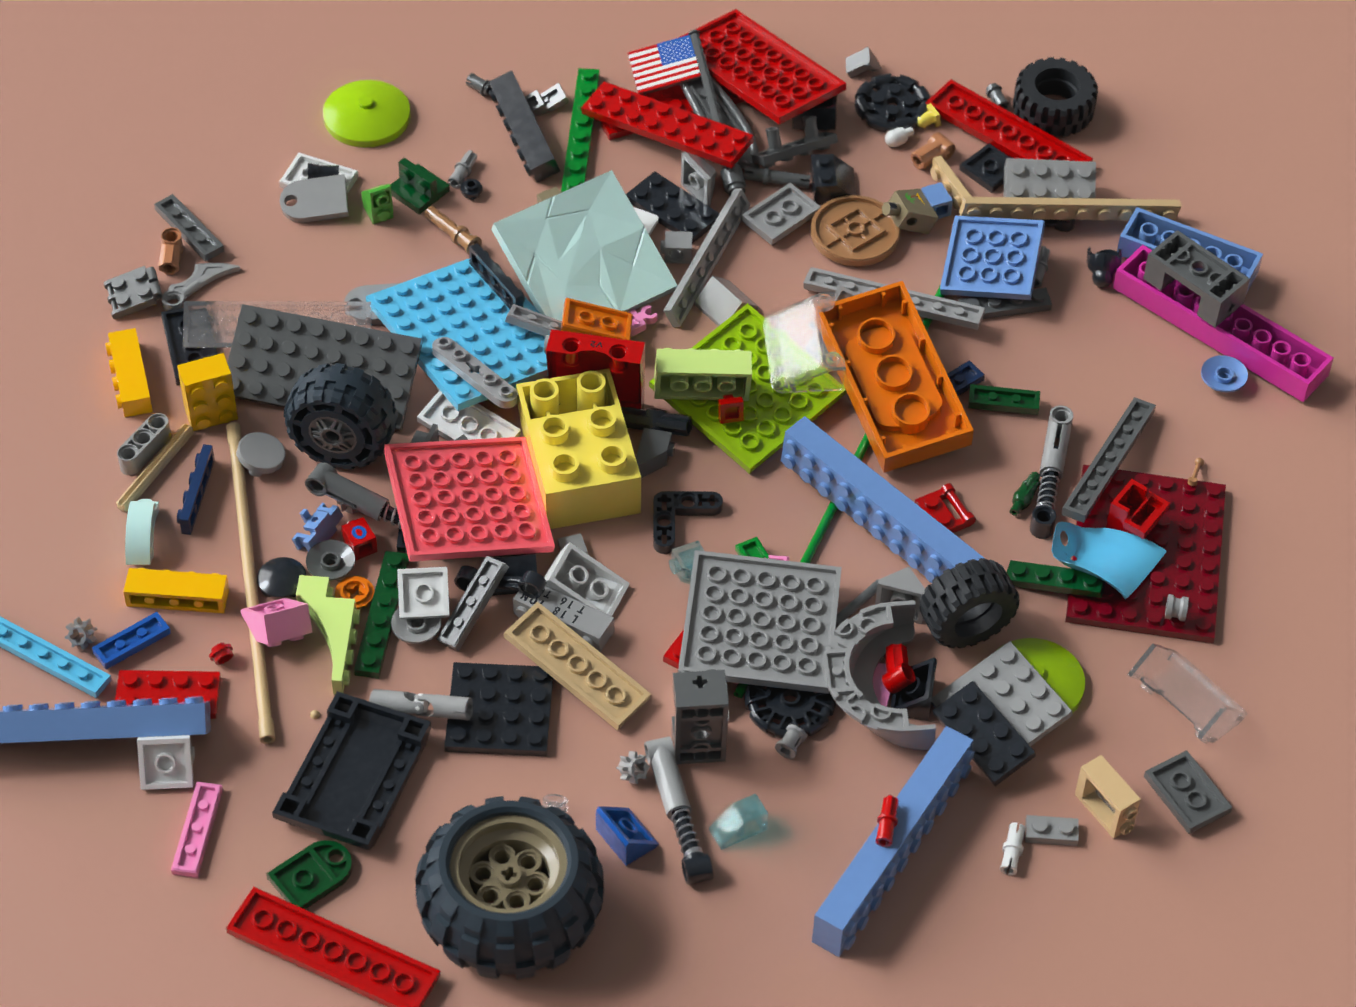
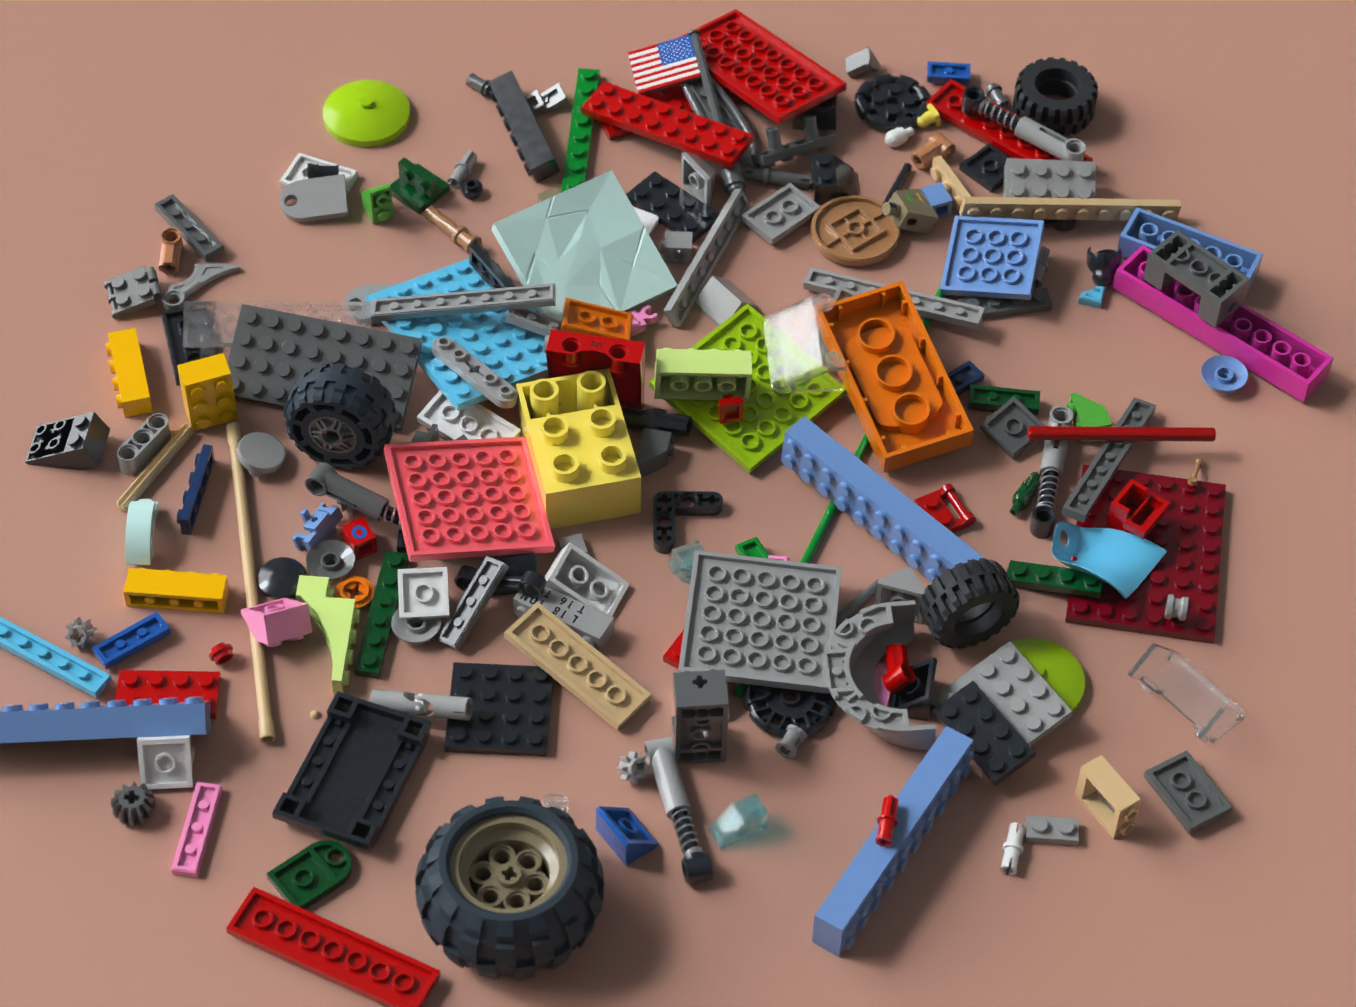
none -> black slope [25,412,110,470]
none -> dark grey gear [111,781,156,827]
none -> light grey tile [371,283,556,322]
none -> black bar [883,163,912,204]
none -> blue plate [927,61,970,85]
none -> piece [961,86,1086,161]
none -> dark grey tile [980,396,1045,460]
none -> red axle [1027,426,1216,442]
none -> bright green slope [1066,393,1112,444]
none -> medium azure tile [1078,286,1106,308]

